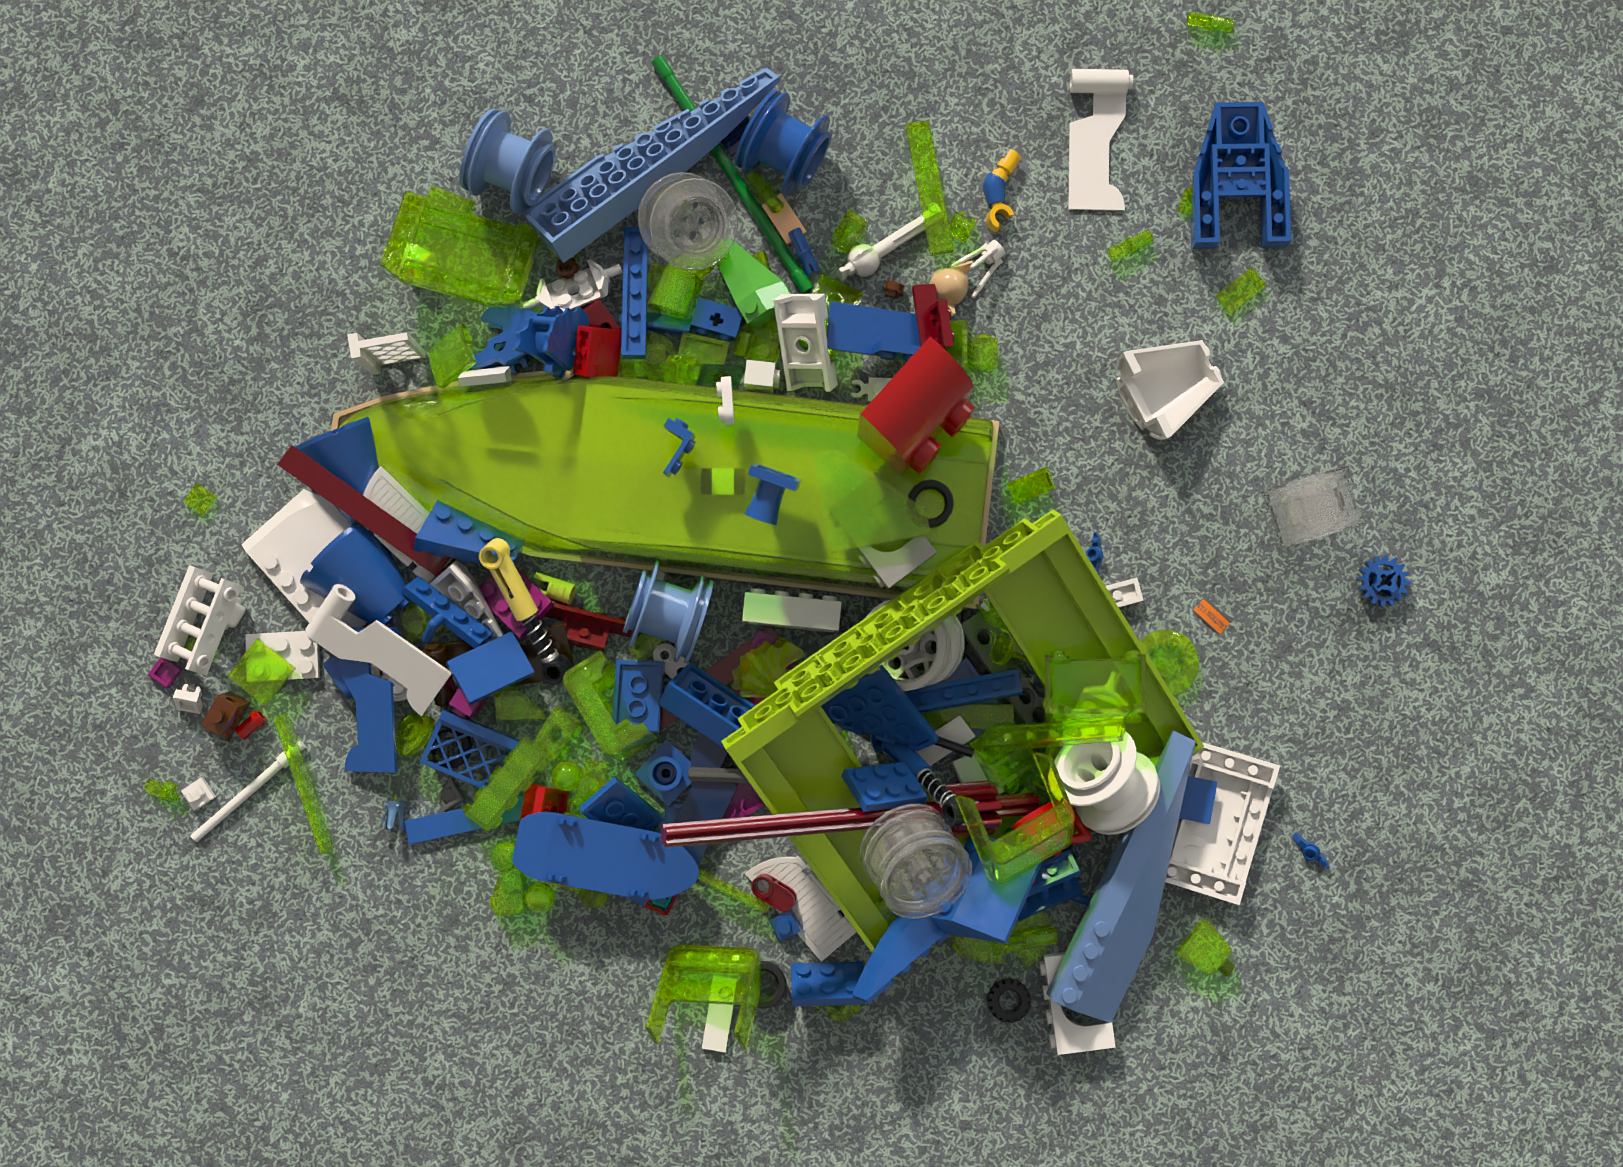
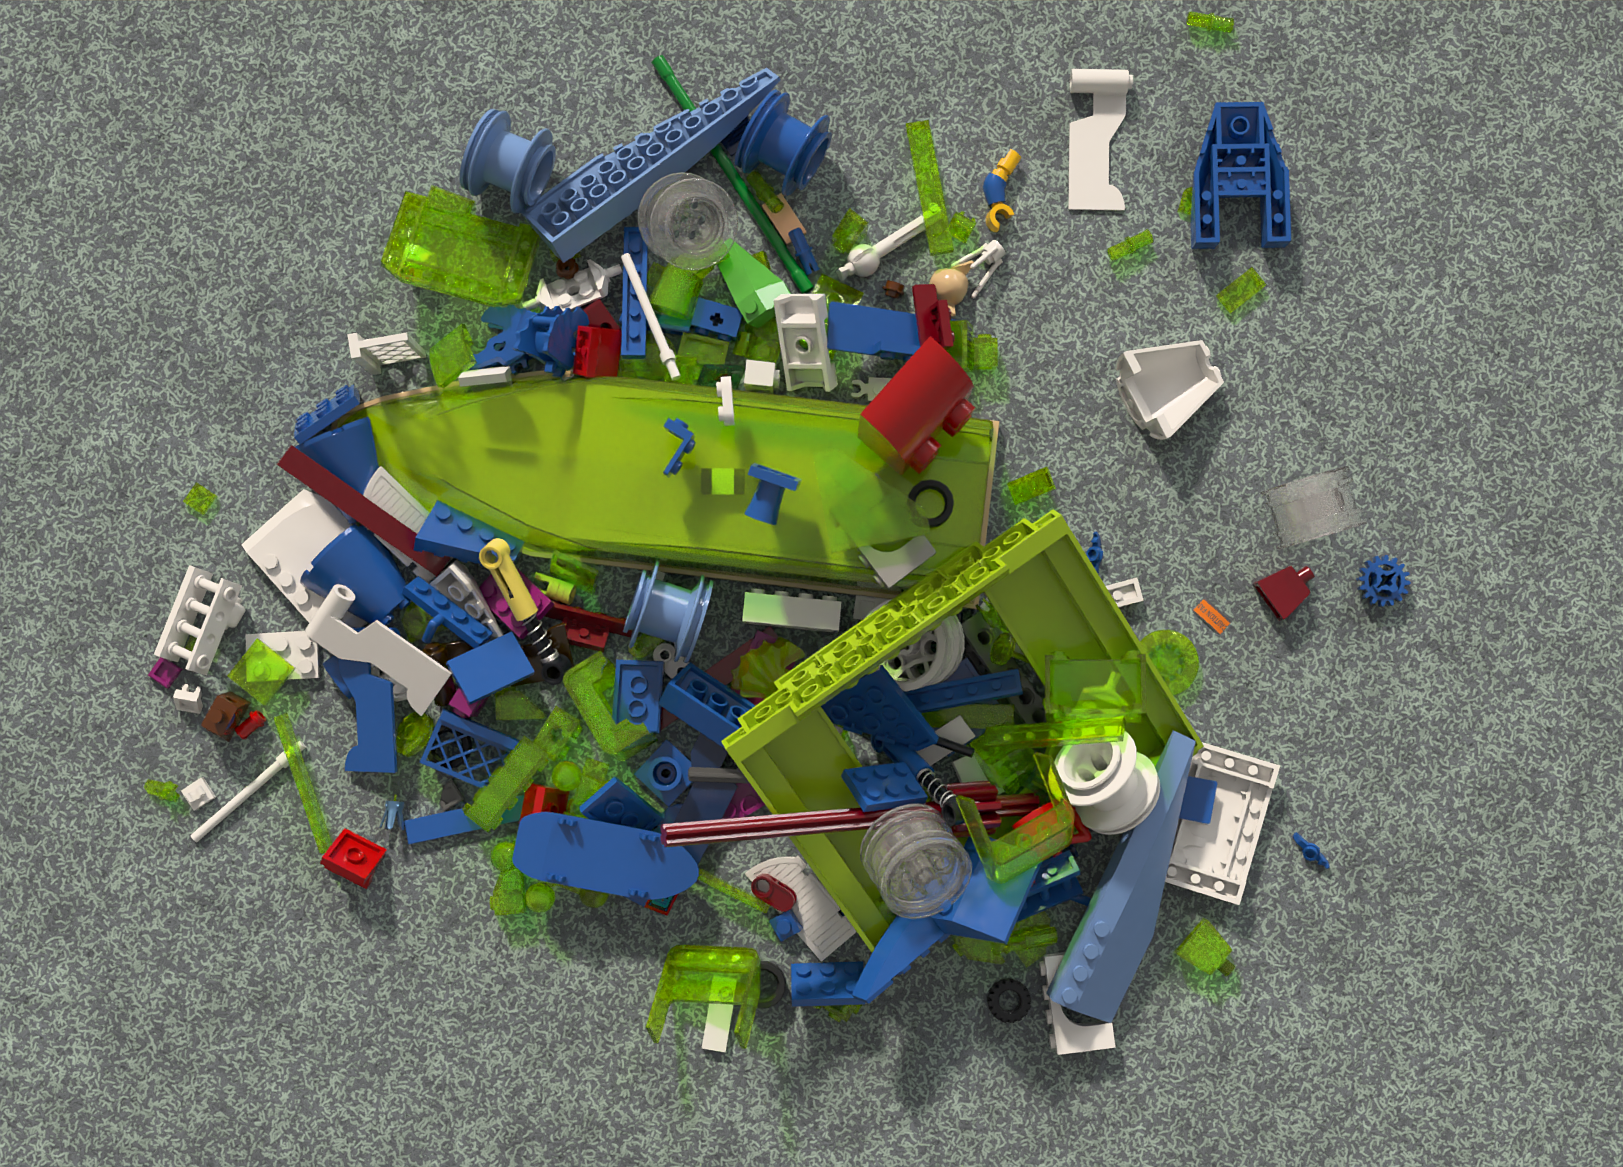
none -> blue plate [294,384,360,444]
none -> red bracket [320,828,387,889]
none -> clear neon green slope [550,549,600,595]
none -> white bar [621,253,681,380]
none -> white tile [853,595,892,620]
none -> dark red torso [1252,566,1315,621]

